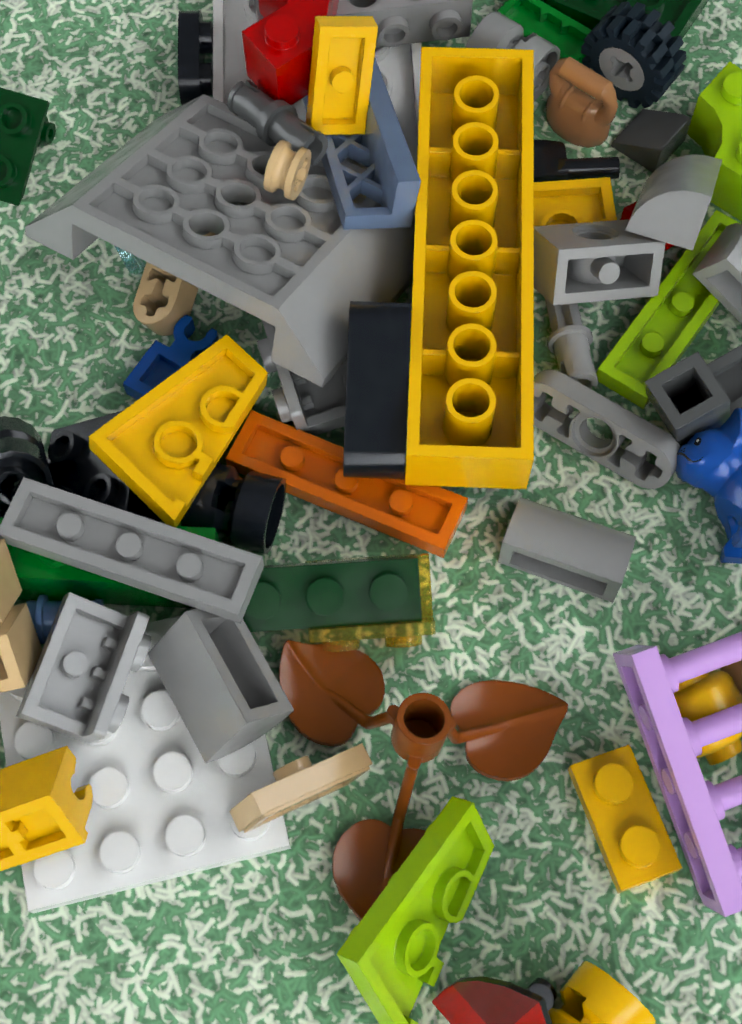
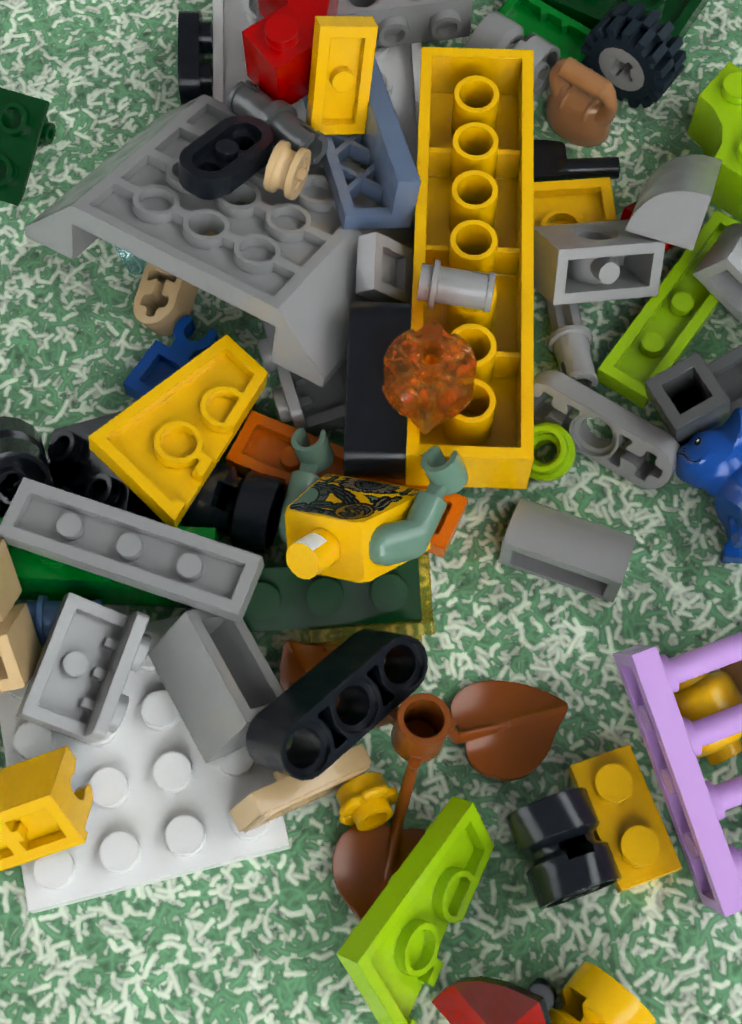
dark grey slope [611,109,691,173] -> none
none -> black plate [179,115,274,200]
none -> black beam [246,629,428,780]
none -> torso [279,428,468,583]
none -> yellow plate [336,772,399,831]
none -> light grey plate [355,232,413,303]
none -> clear orange brick [382,319,477,435]
none -> light grey pin [416,259,496,312]
none -> black wheel [506,787,622,909]
none -> lime plate [530,422,576,482]

